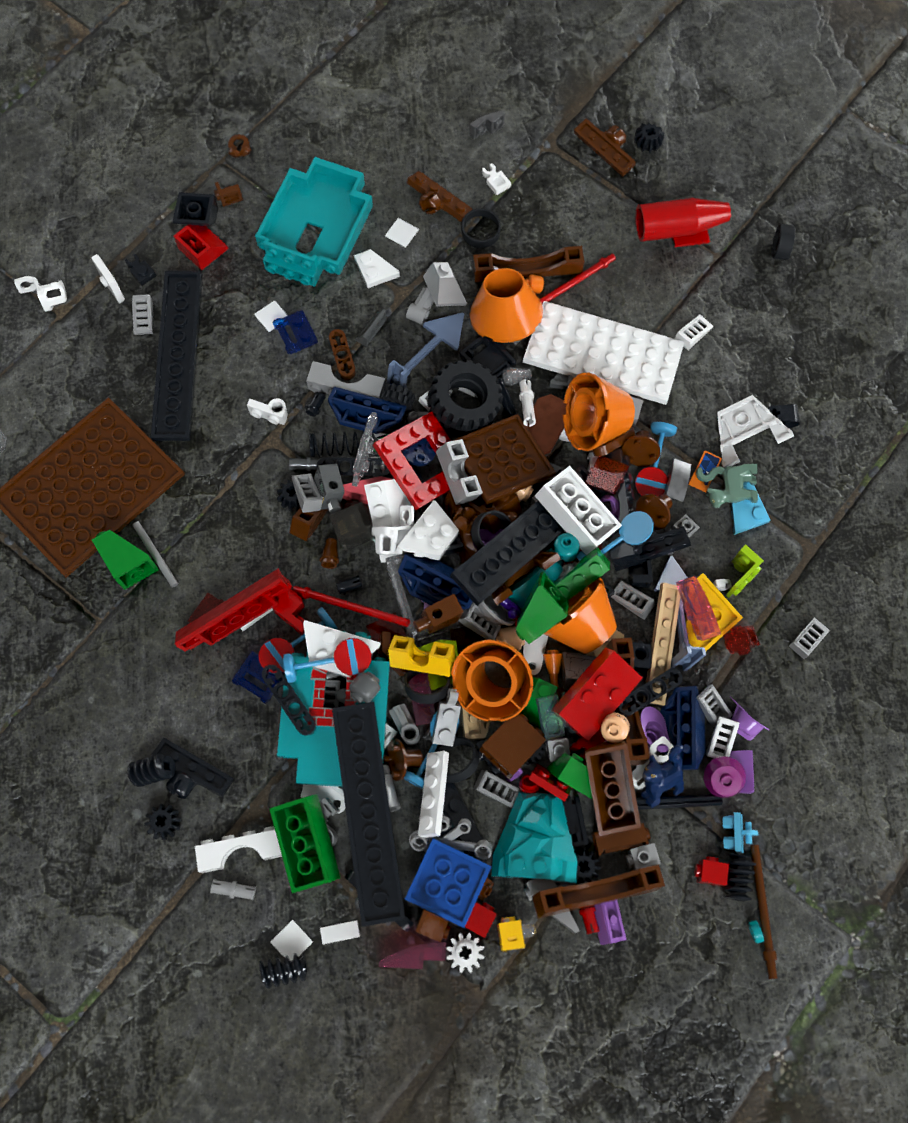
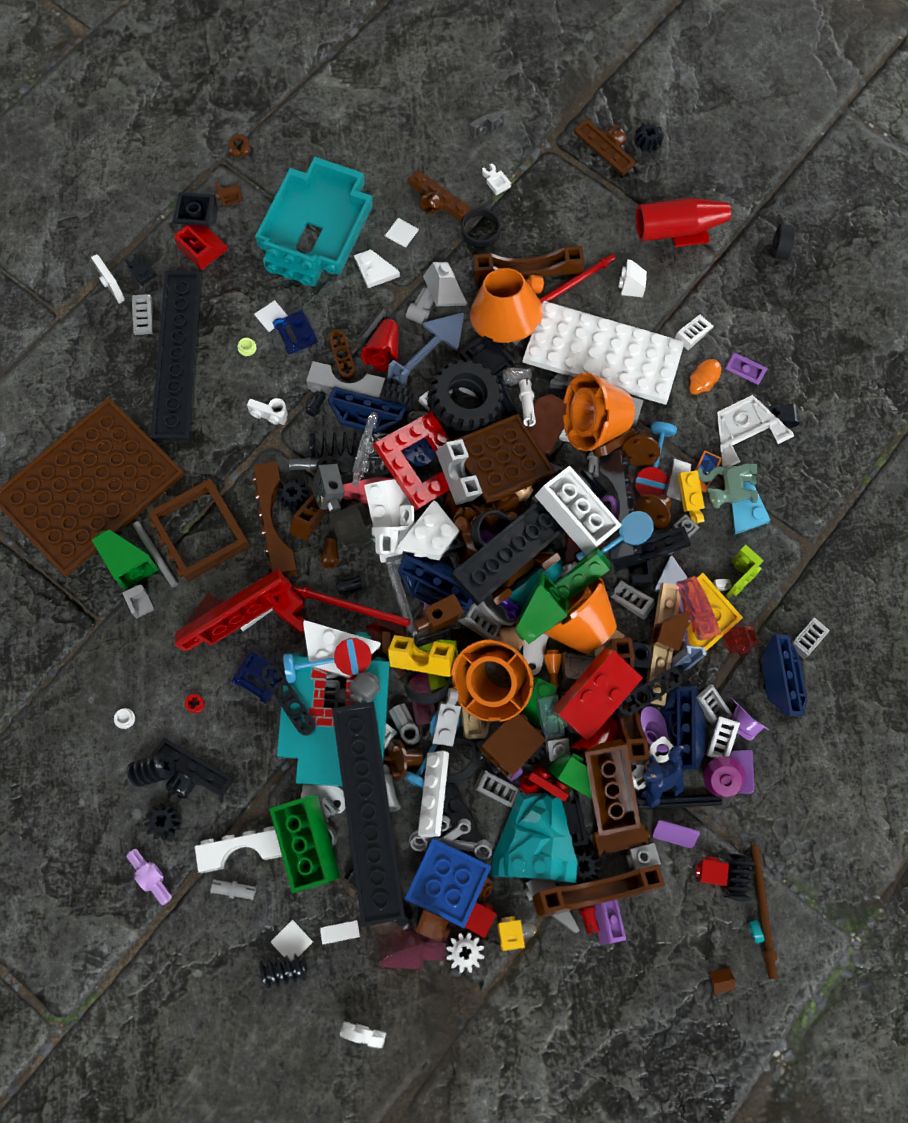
white piece [14,276,67,312] -> none
piece [259,607,338,674] -> none
light grey slope [292,474,323,513] -> none
teal head [554,533,580,562] -> none
clear red piece [585,456,629,494] -> none
light nougat head [601,713,630,743] -> none
medium azure hips [723,812,758,853] -> none
none -> white plate [114,708,135,729]
none -> light grey panel [123,584,154,619]
none -> lavender axle [127,849,172,905]
none -> reddish brown window [148,478,250,582]
none -> red bush [185,694,205,714]
none -> yellowish green plate [238,338,257,356]
none -> reddish brown arch [252,461,298,577]
none -> white plate [340,1022,386,1048]
none -> red cone [361,319,399,372]
none -> white slope [618,260,647,297]
none -> reddish brown slope [649,611,691,652]
none -> medium lavender slope [652,820,700,848]
none -> yellow plate [677,470,705,524]
none -> orange arm [689,359,722,395]
none -> reddish brown slope [708,967,735,995]
none -> medium lavender slope [725,352,767,385]
none -> dark blue wedge [761,634,807,716]

